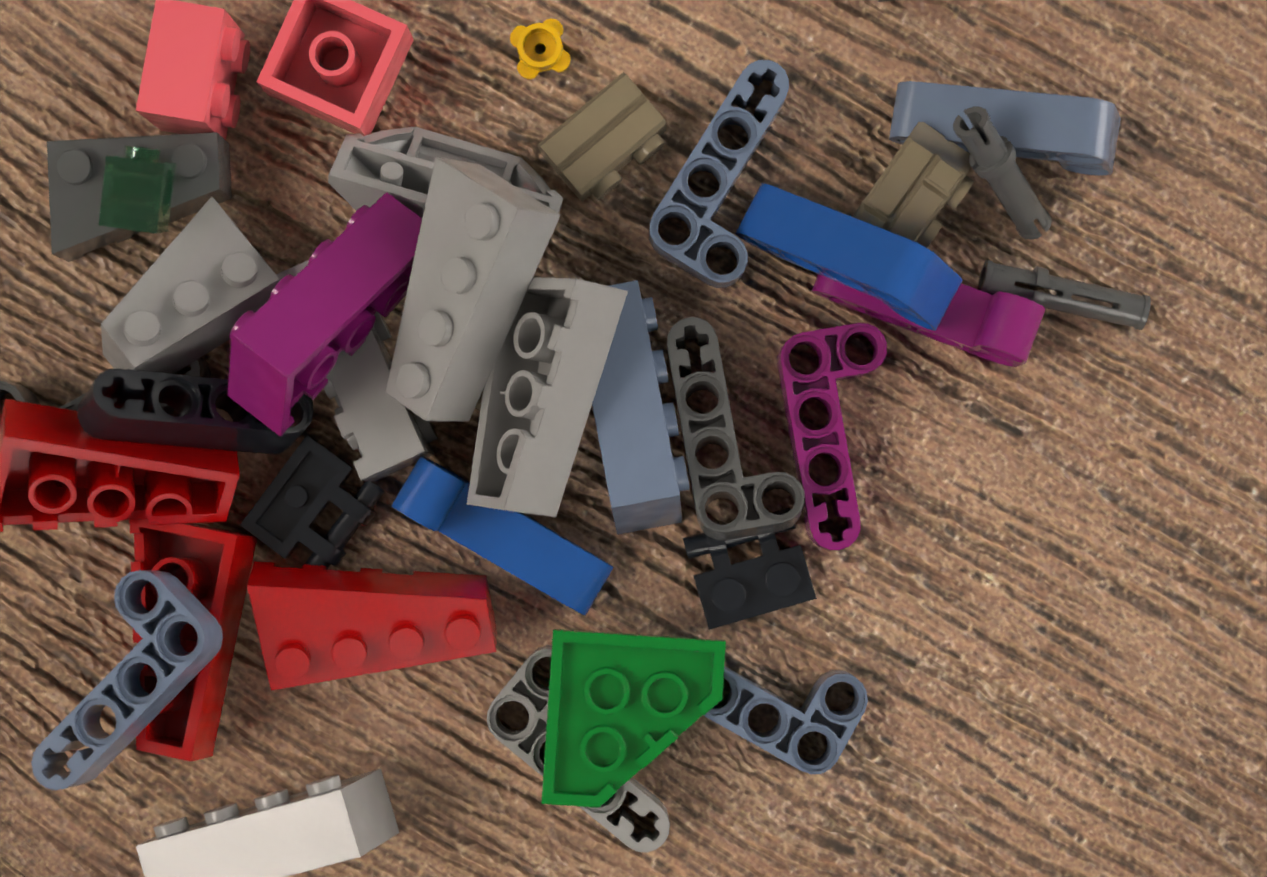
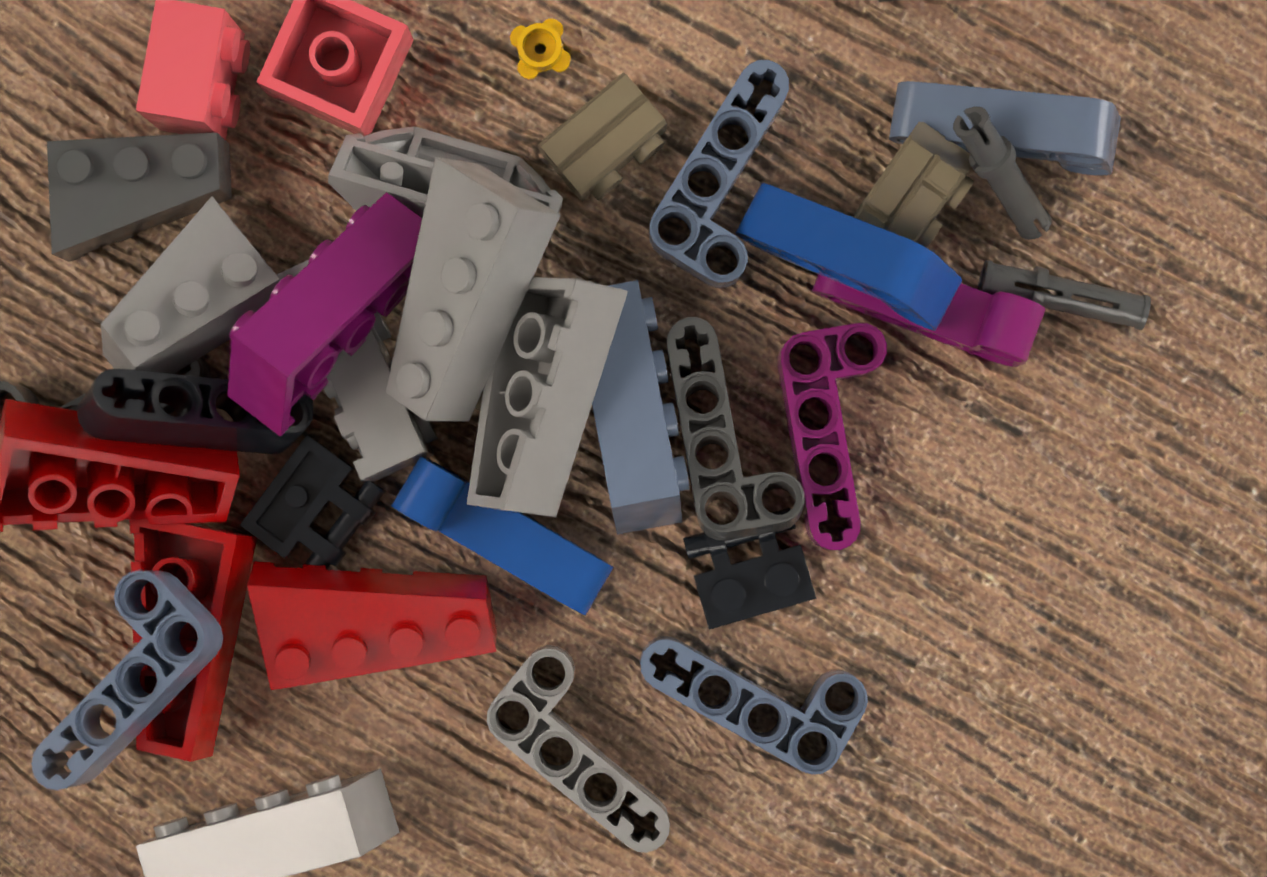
clear green brick [98,145,176,234] -> none
green plate [541,629,726,808] -> none

